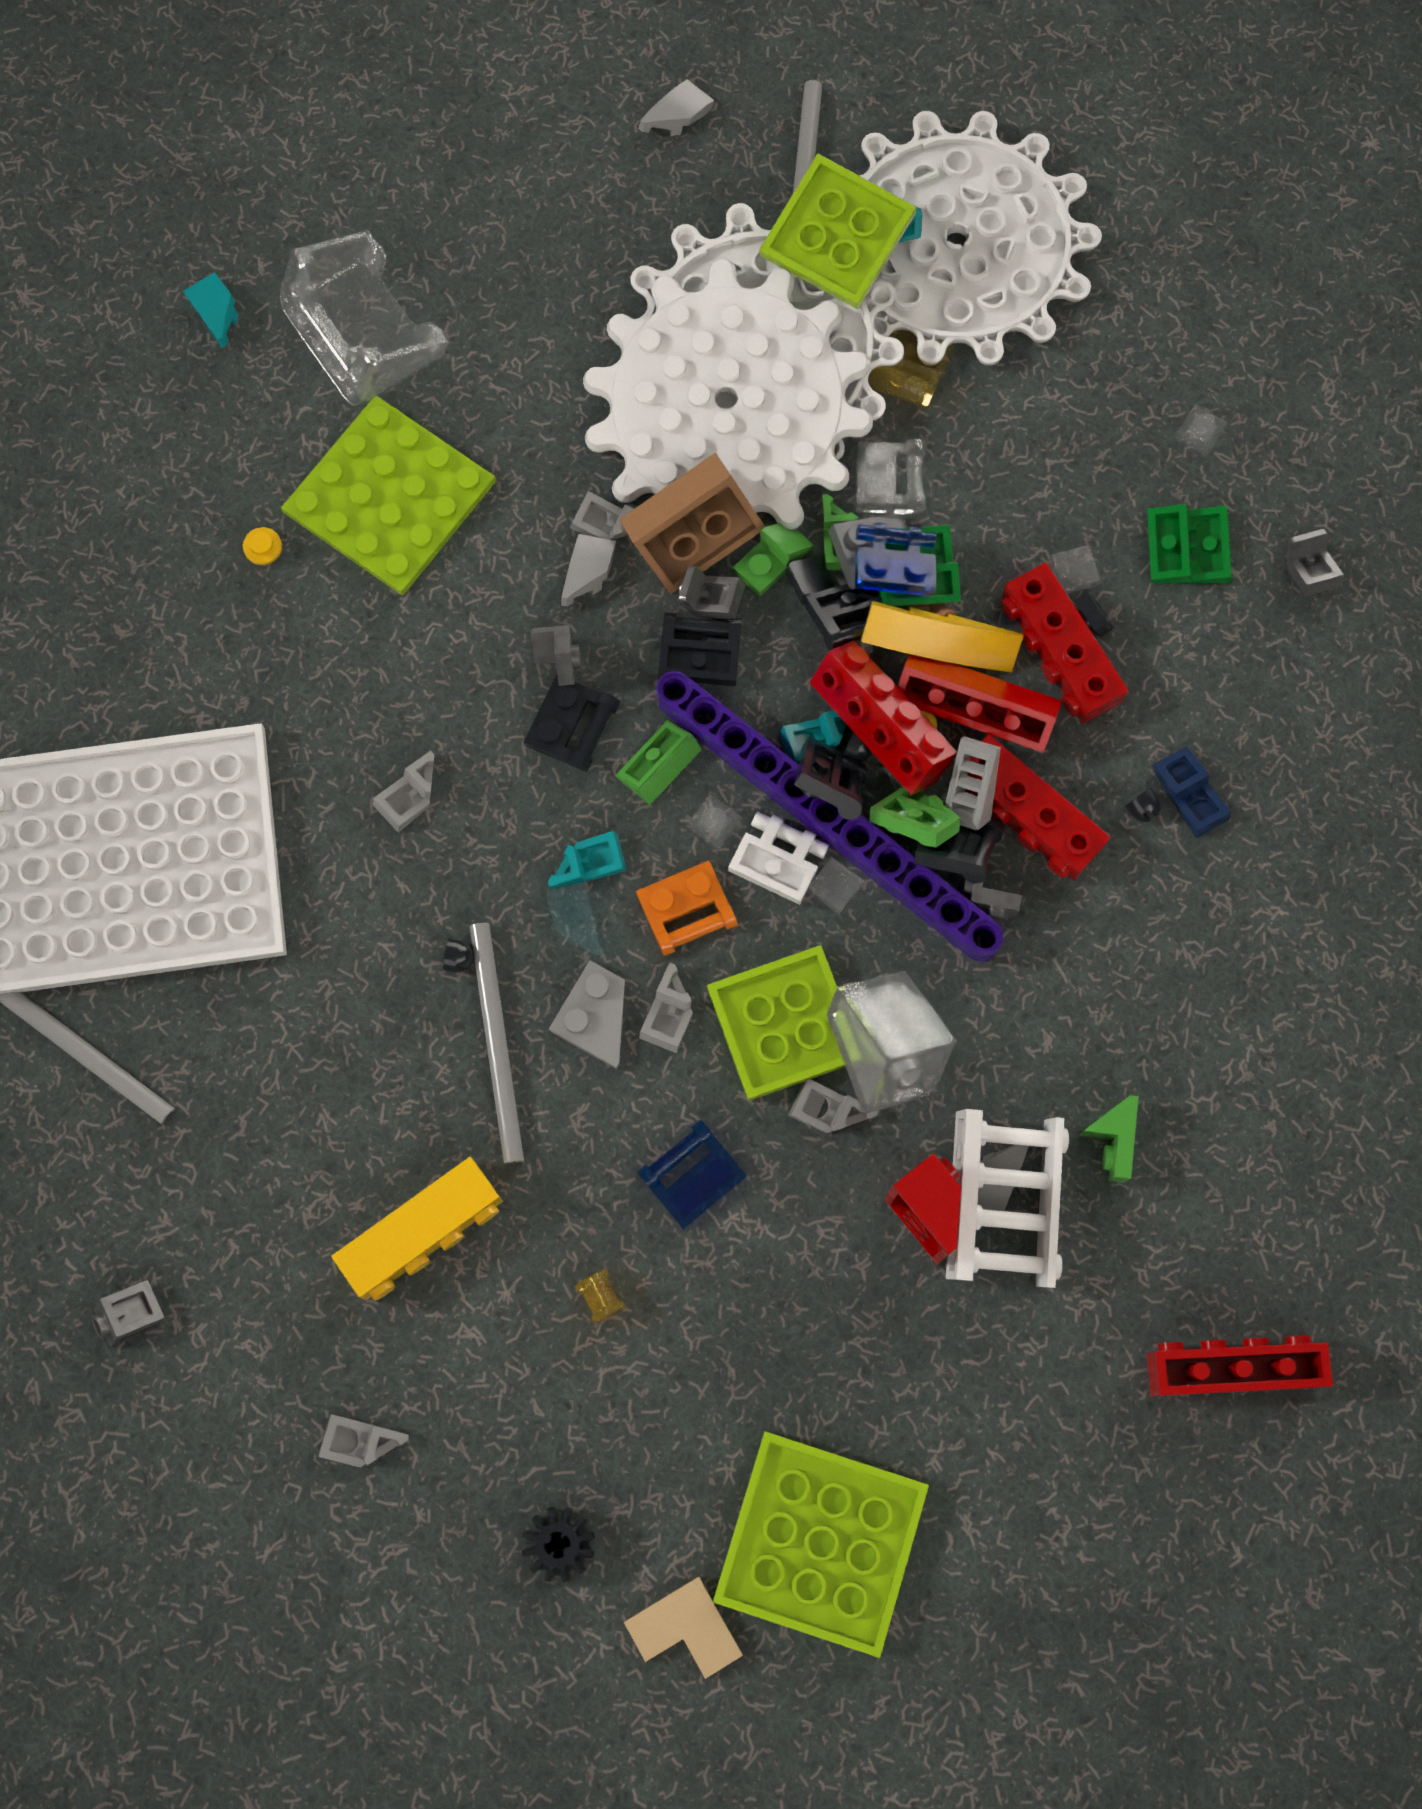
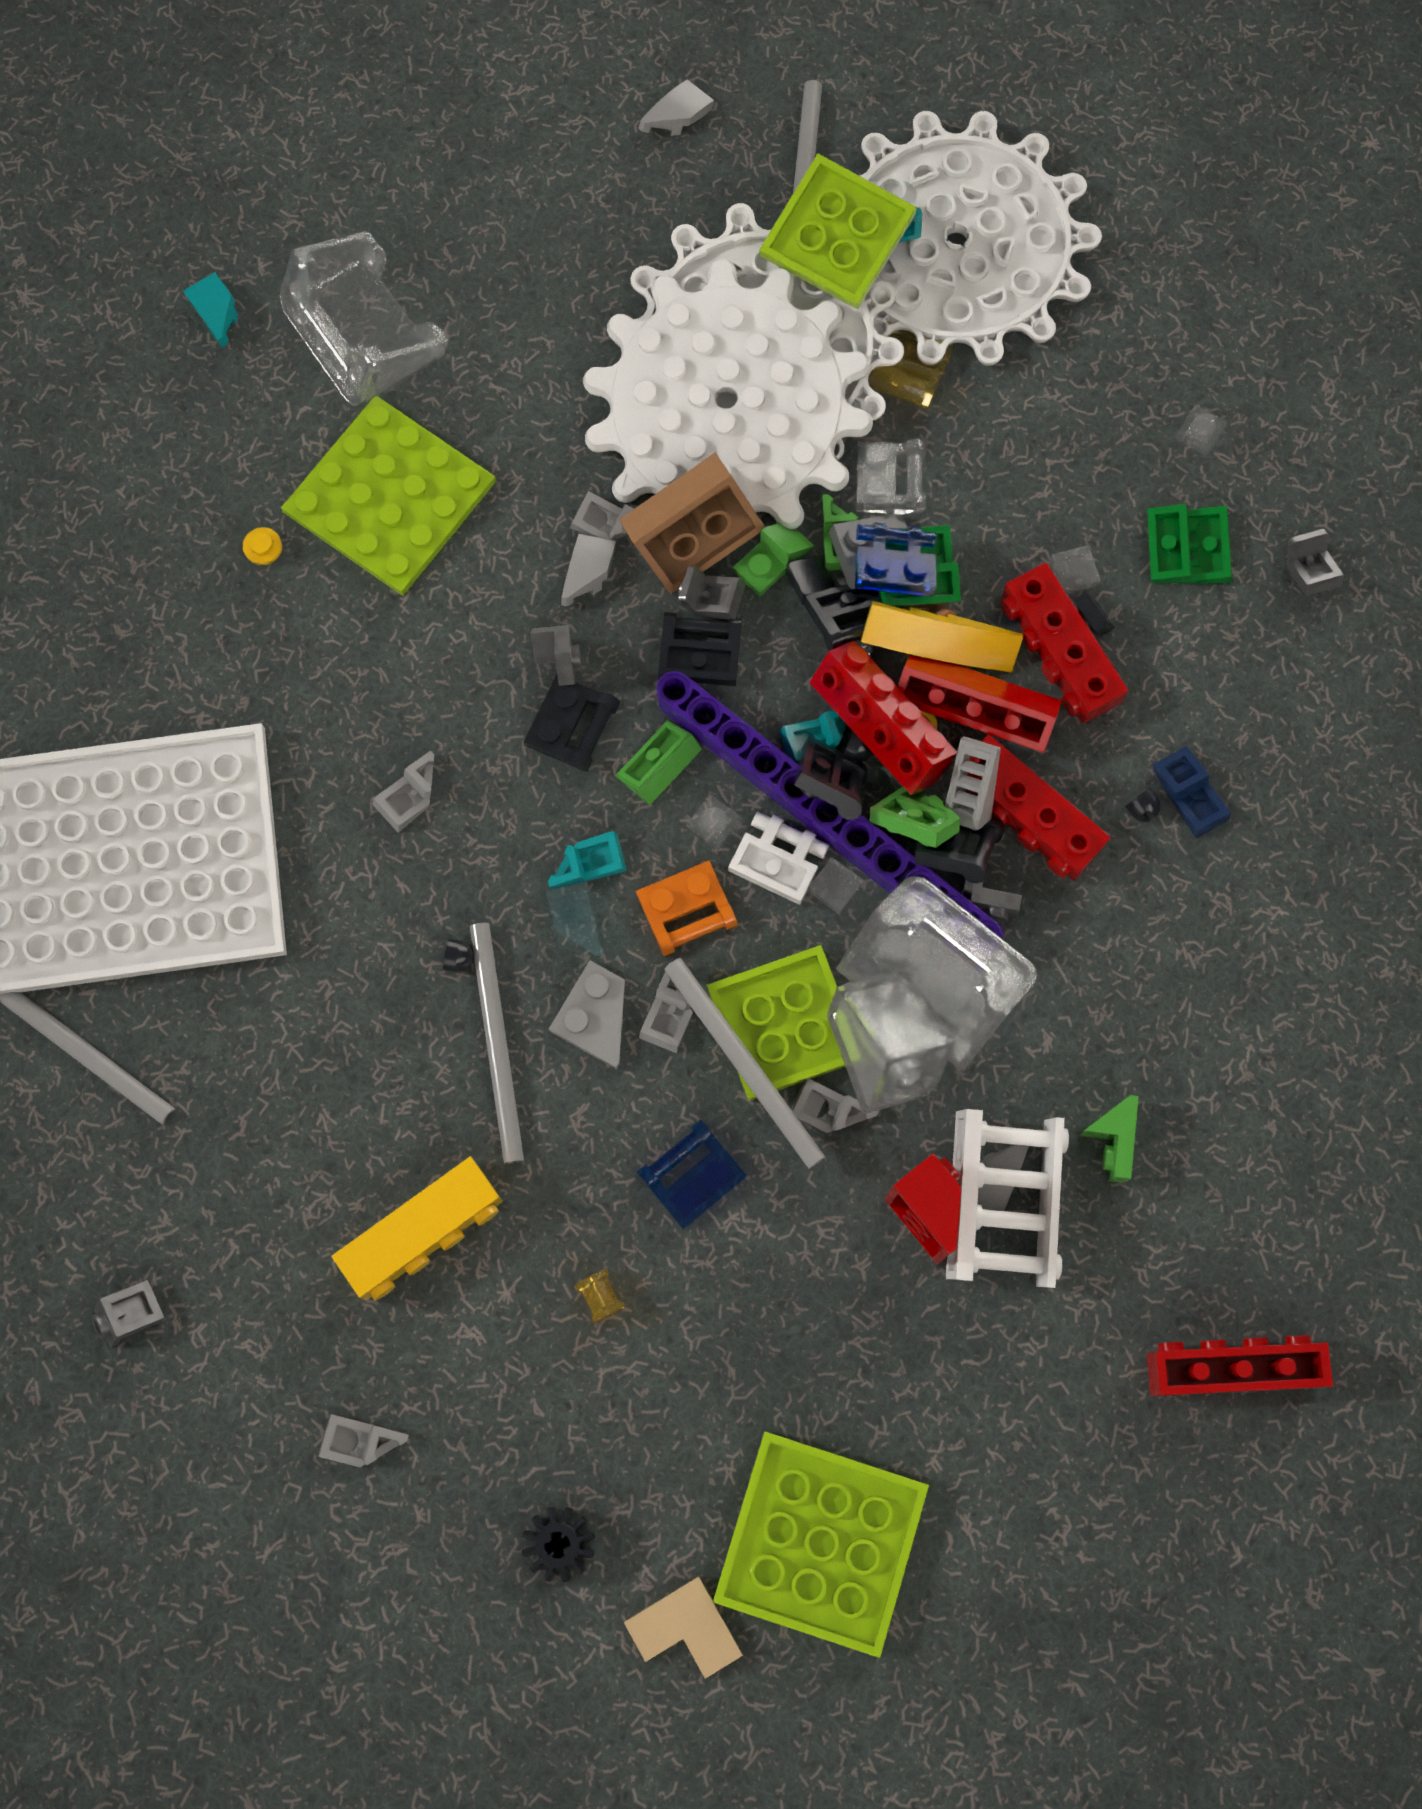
none -> light grey piece [664,958,825,1169]
none -> clear windscreen [836,876,1037,1072]

